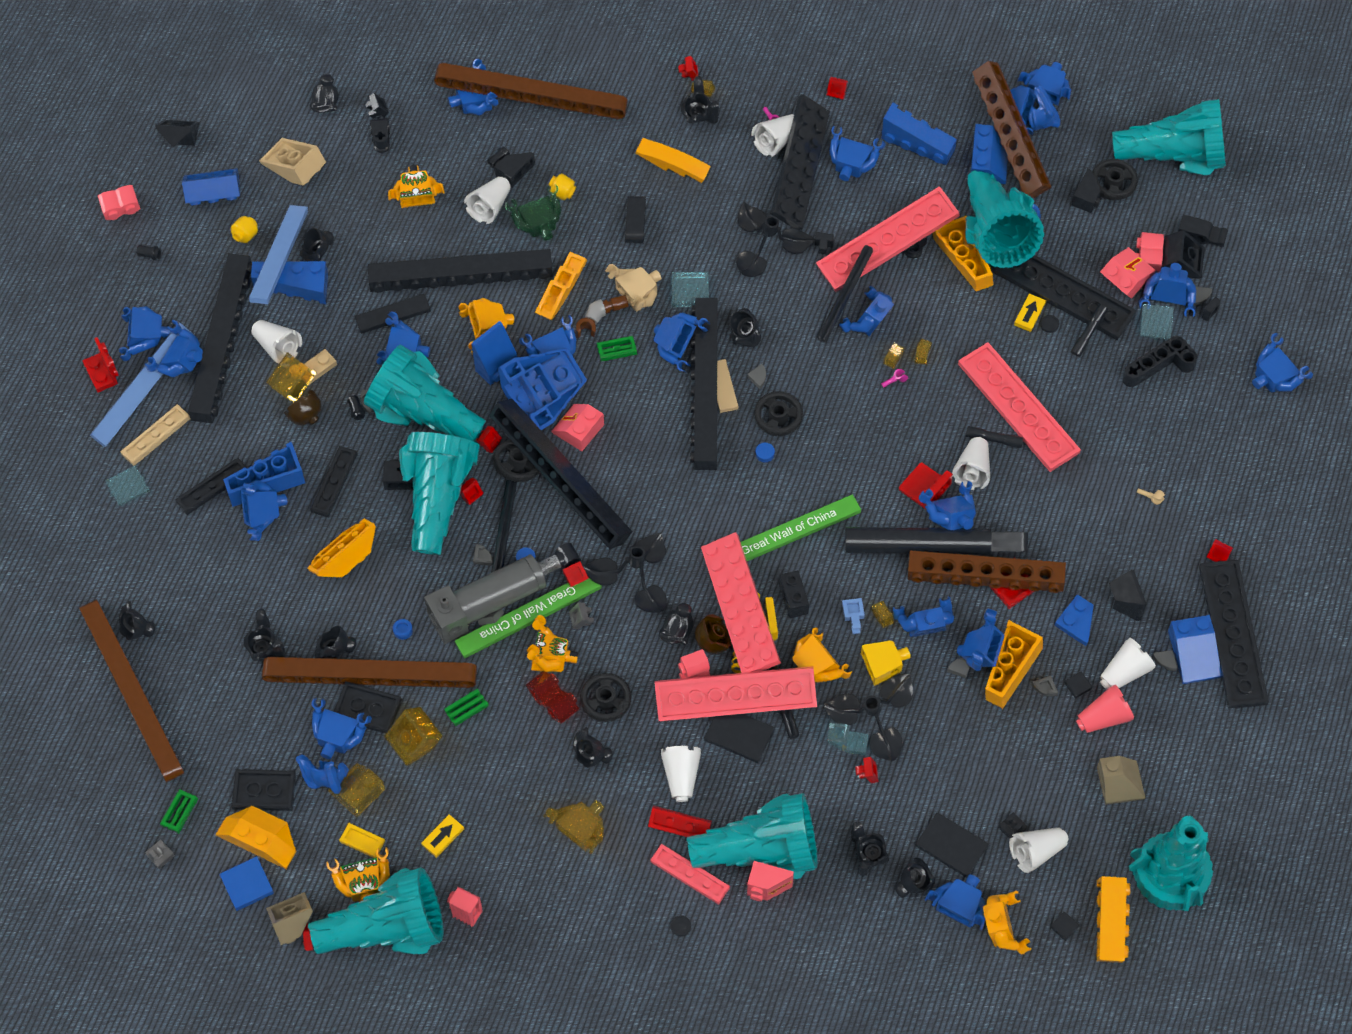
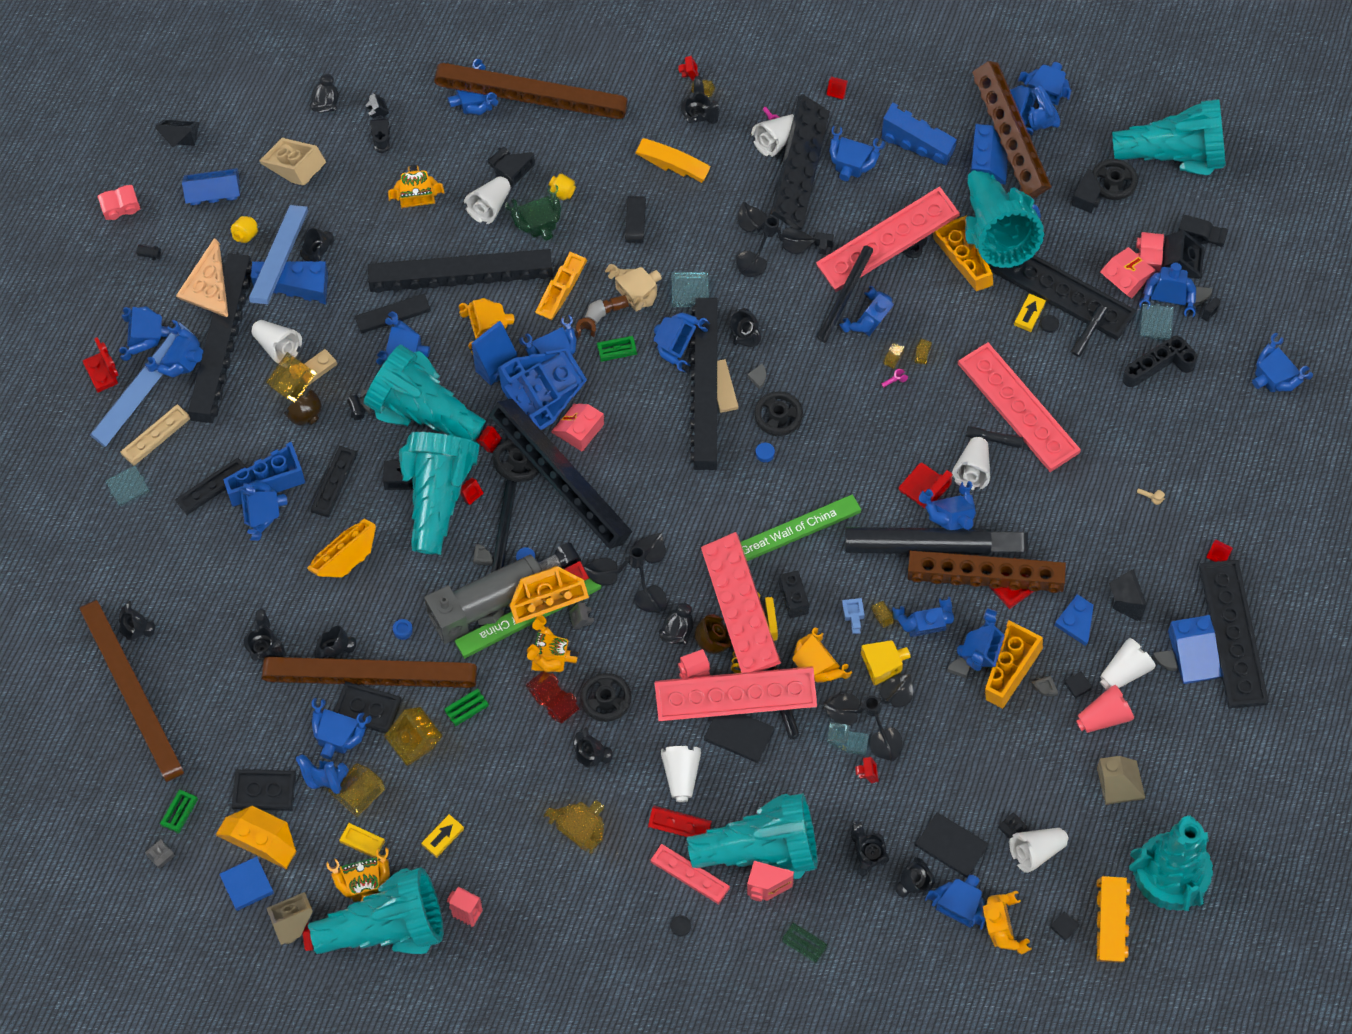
none -> light nougat tile [176,239,228,317]
none -> light orange wedge [510,566,589,624]
none -> clear green tile [782,923,828,963]

